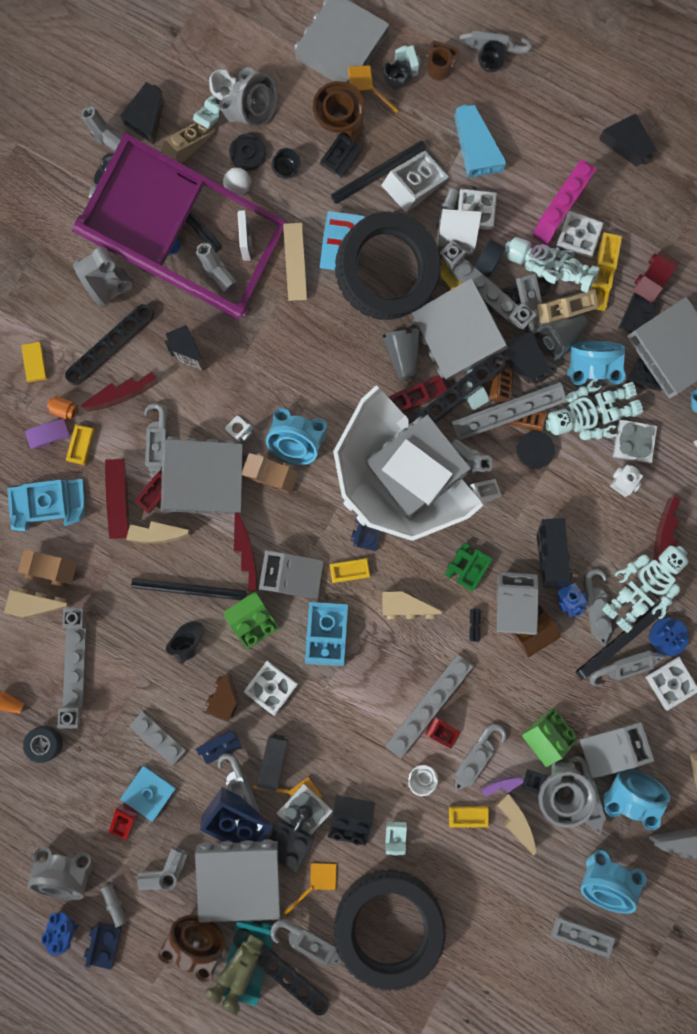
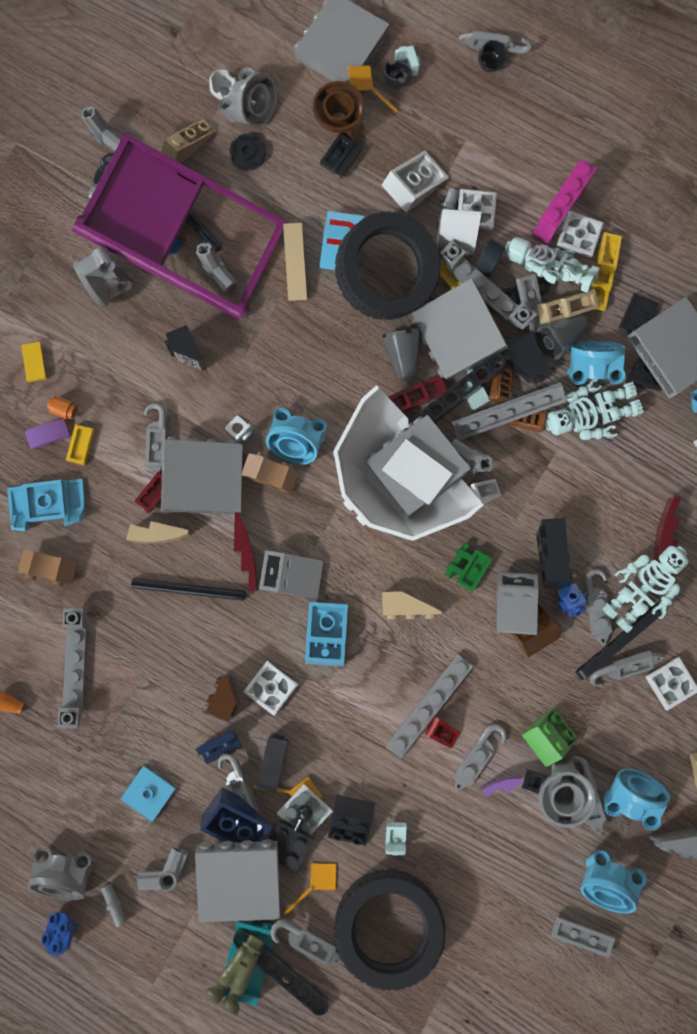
tan slope [4,588,72,618] -> none
black wheel [23,726,62,763] -> none
black beam [65,304,154,385] -> none
dark red slope [81,372,159,412] -> none
dark blue bracket [83,922,122,970] -> none
dark red slope [105,458,129,539] -> none
red slope [109,803,140,841] -> none
black slope [120,82,164,144] -> none
light grey plate [129,711,187,766] -> none
reddish brown piece [158,915,225,983] -> none
black piece [166,621,204,664] -> none
light aqua slope [193,95,220,129] -> none
white hair [223,168,252,196] -> none
bright green slope [223,591,279,650] -> none
white piece [238,210,253,261] -> none
black hair [271,148,301,179] -> none
yellow tile [330,558,370,583] -> none
black axle [331,140,426,204] -> none
dark blue bracket [351,514,380,552] -> none
white hair [408,764,438,796] -> none
reddish brown piece [426,41,459,81] -> none
yellow tile [449,806,489,828] -> none
medium azure slope [455,105,506,178] -> none
black piece [469,609,481,642] -> none
tan slope [494,792,537,855] -> none
black tile [516,431,555,469] -> none
light grey slope [579,722,654,779] -> none
black slope [599,113,657,167] -> none
white brick [610,465,643,497] -> none
light grey piece [613,420,657,464] -> none
dark red brick [633,250,680,303] -> none
blue plate [648,617,689,656] -> none

